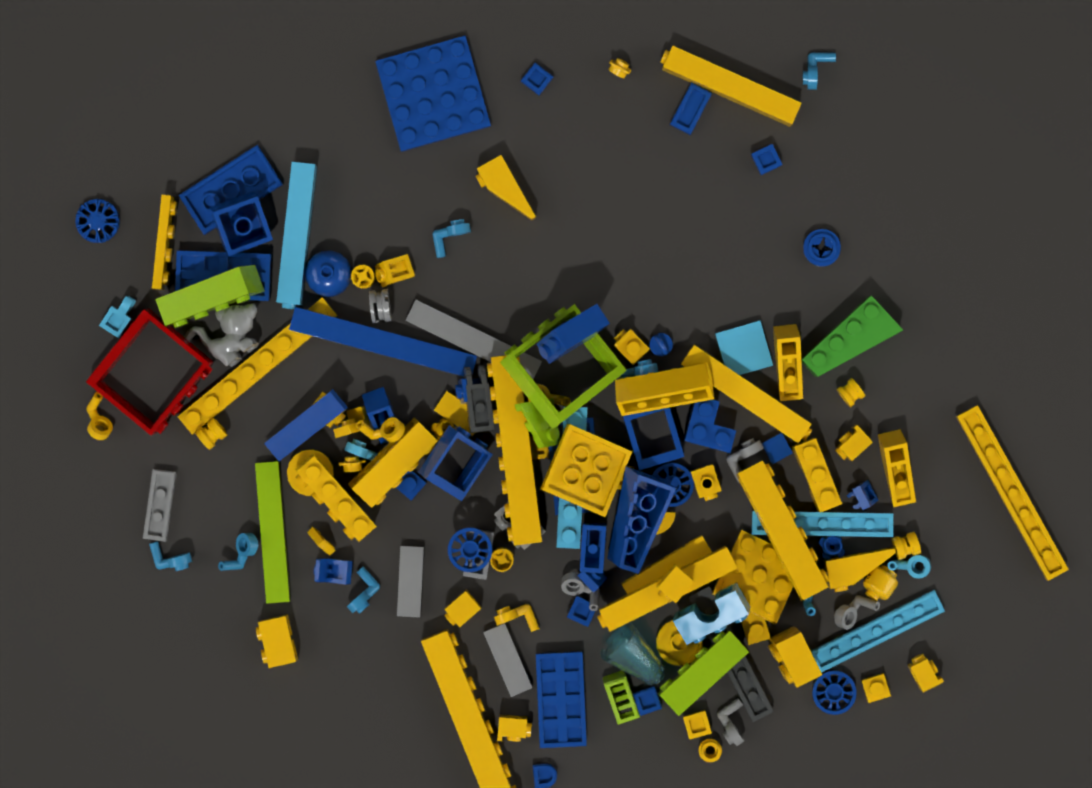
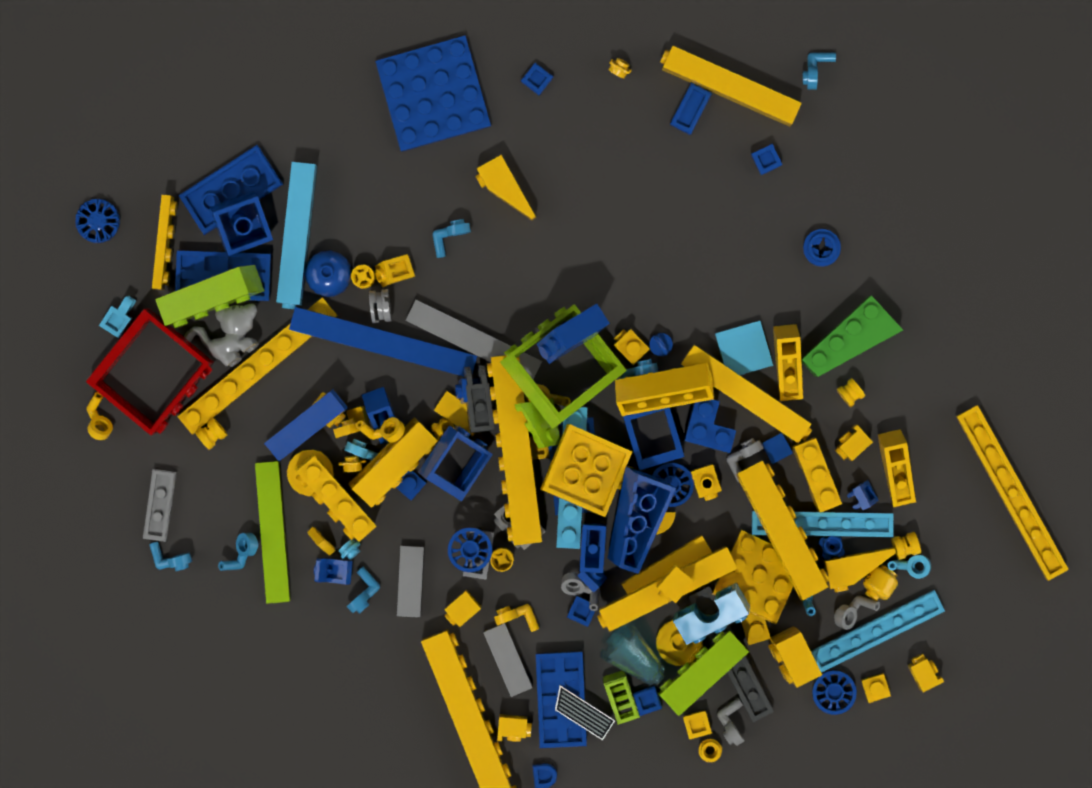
yellow piece [256,614,298,668] -> none
none -> medium azure plate [339,540,361,560]
none -> sticker [555,686,615,740]

